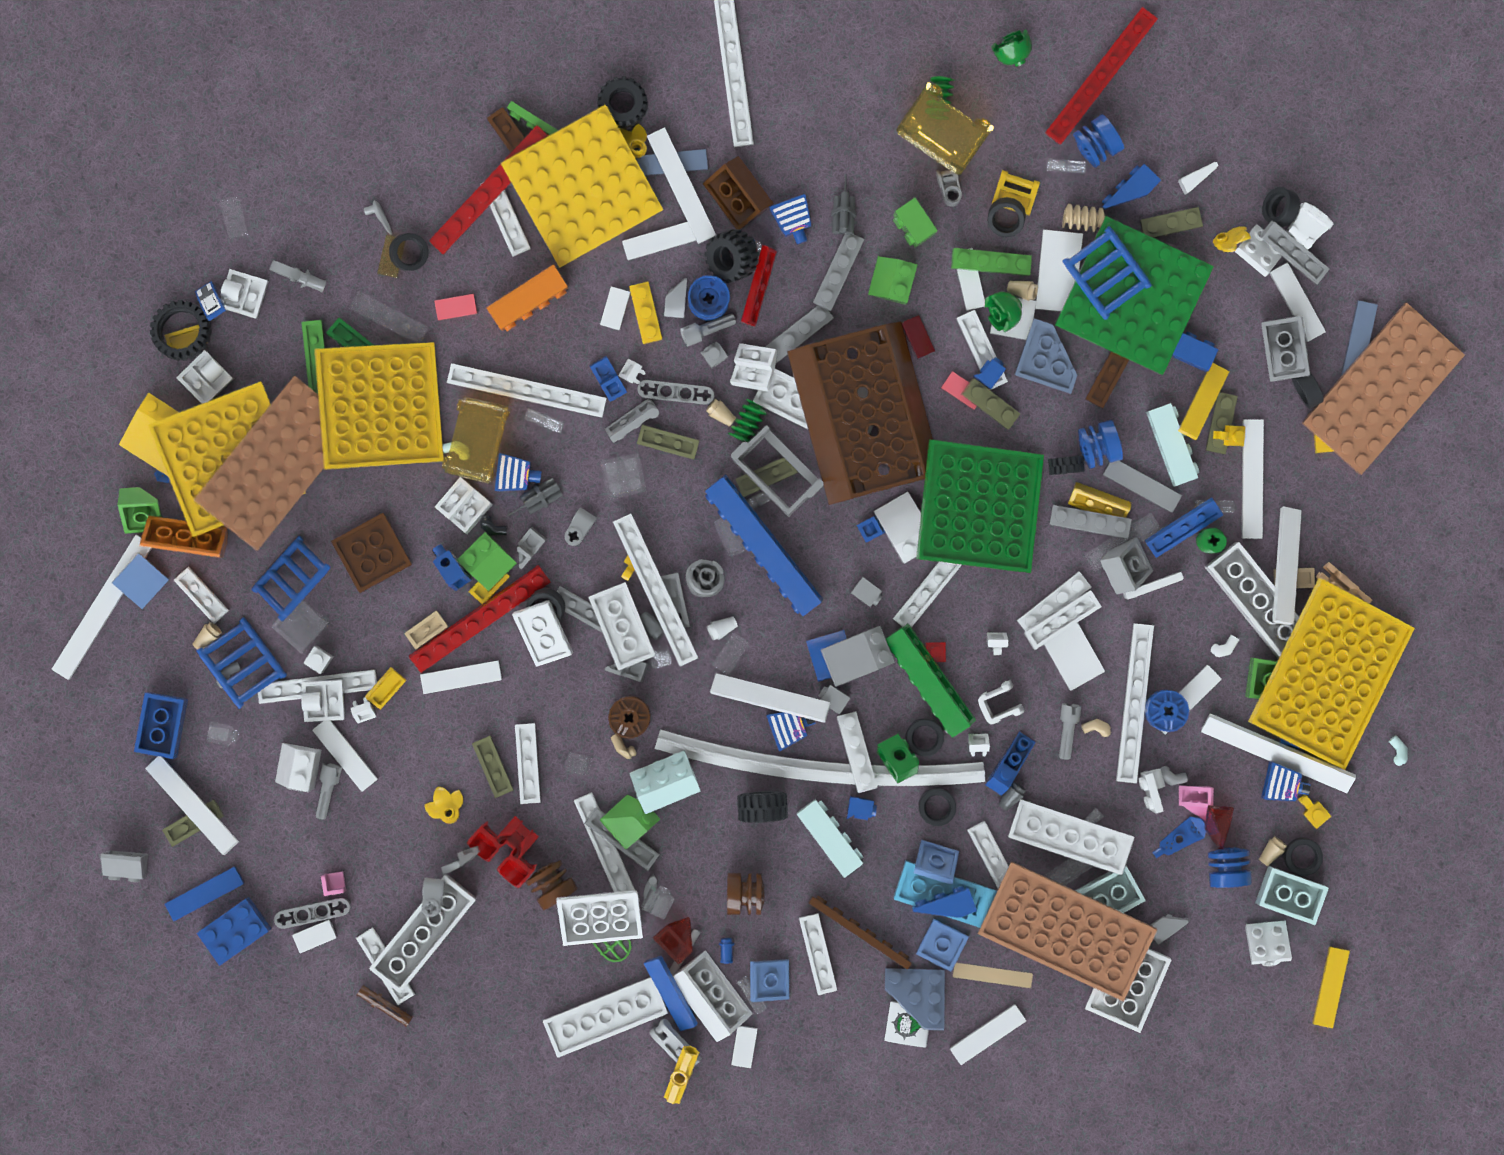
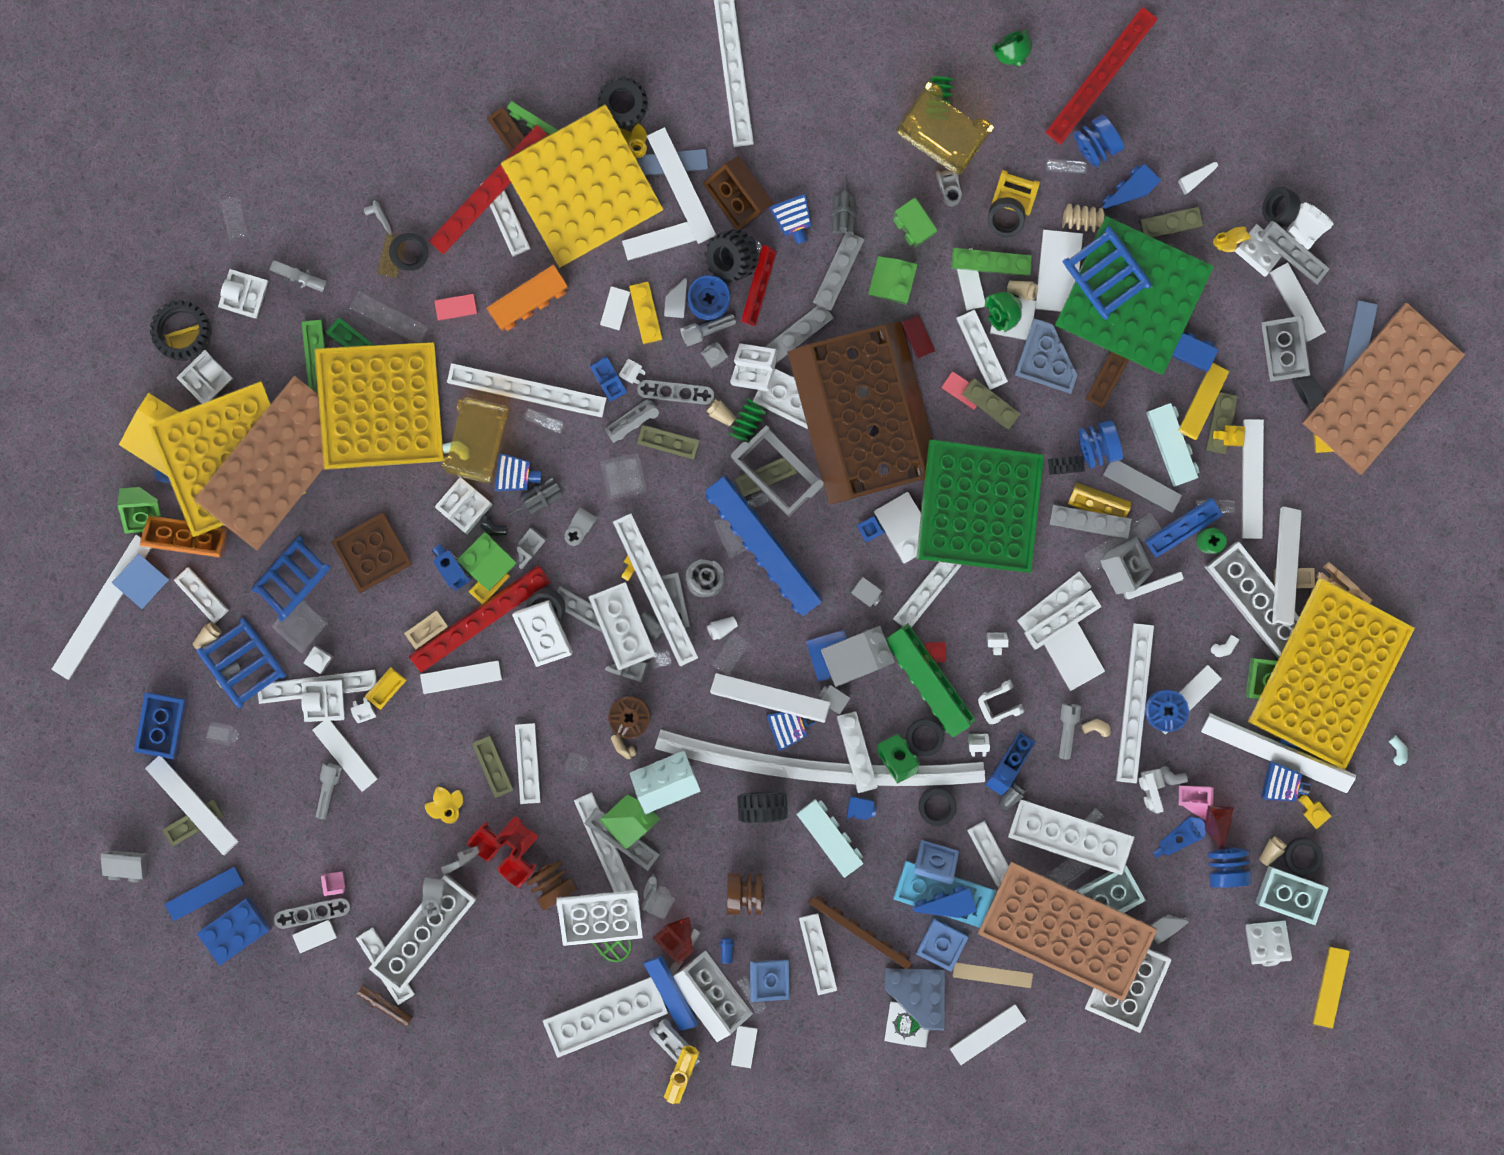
slope [195,281,226,321] -> none
white slope [275,743,322,792] -> none
blue window [973,357,1006,390] -> none

